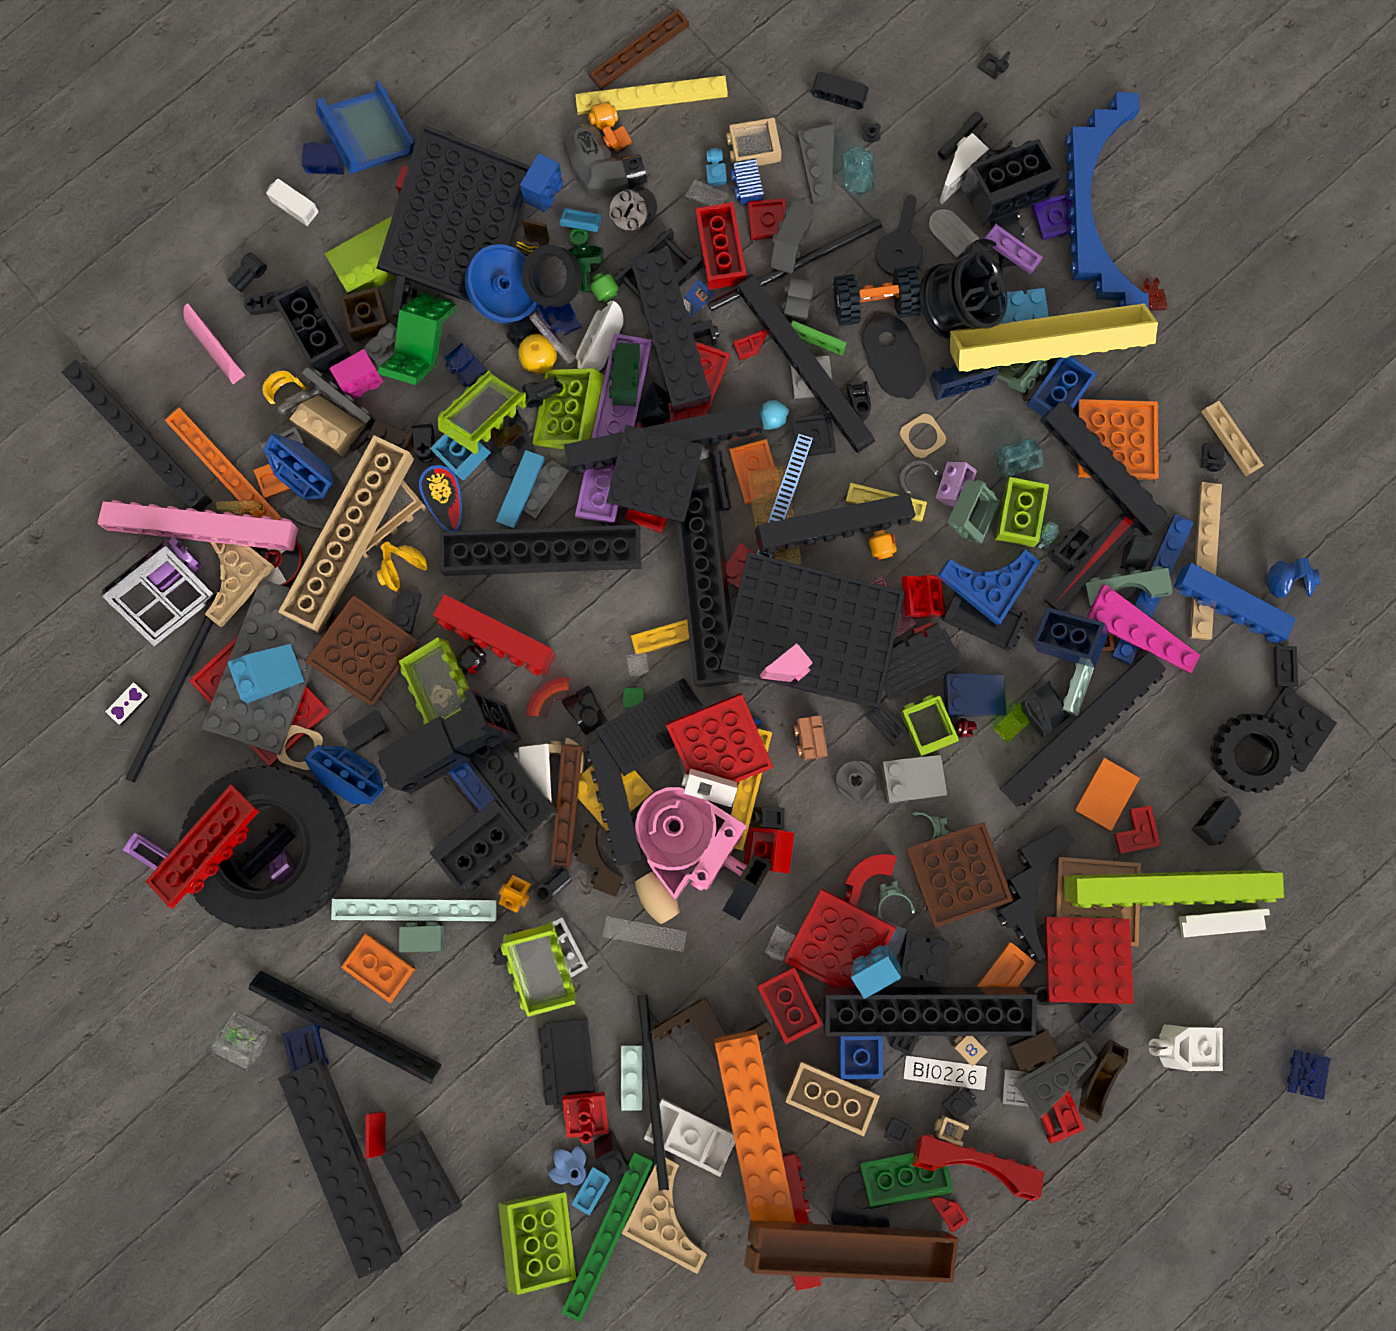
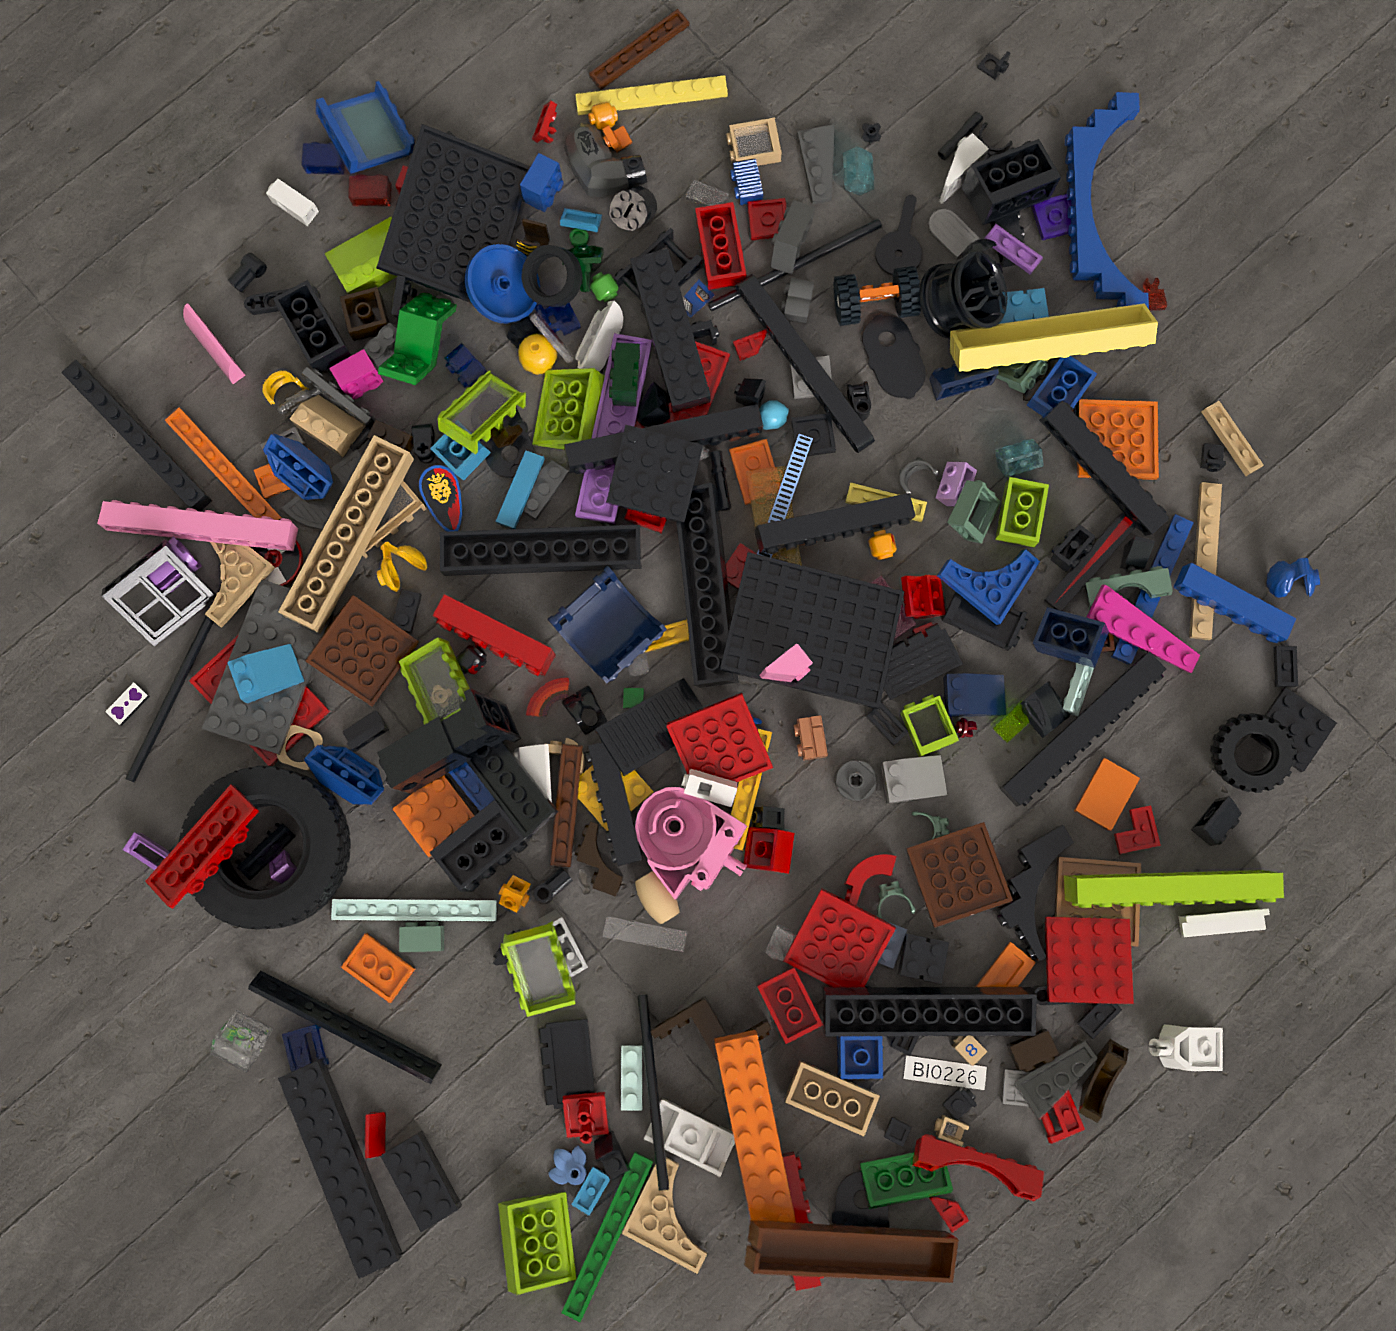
clear yellow plate [217,500,263,515] -> none
black piece [522,375,562,408] -> none
dark azure plate [706,148,727,186] -> none
black brick [722,854,772,921] -> none
bright green tile [791,321,847,356] -> none
black beam [811,72,869,109] -> none
dark azure brick [851,945,901,999] -> none
tan piece [900,414,946,459] -> none
clear light blue plate [1038,522,1059,550] -> none
clear blue plate [1287,1050,1330,1100] -> none
none -> clear red brick [348,174,392,206]
none -> orange plate [393,775,475,857]
none -> red plate [532,101,557,143]
none -> dark blue hinge [547,566,667,683]
none -> black slope [734,378,766,407]

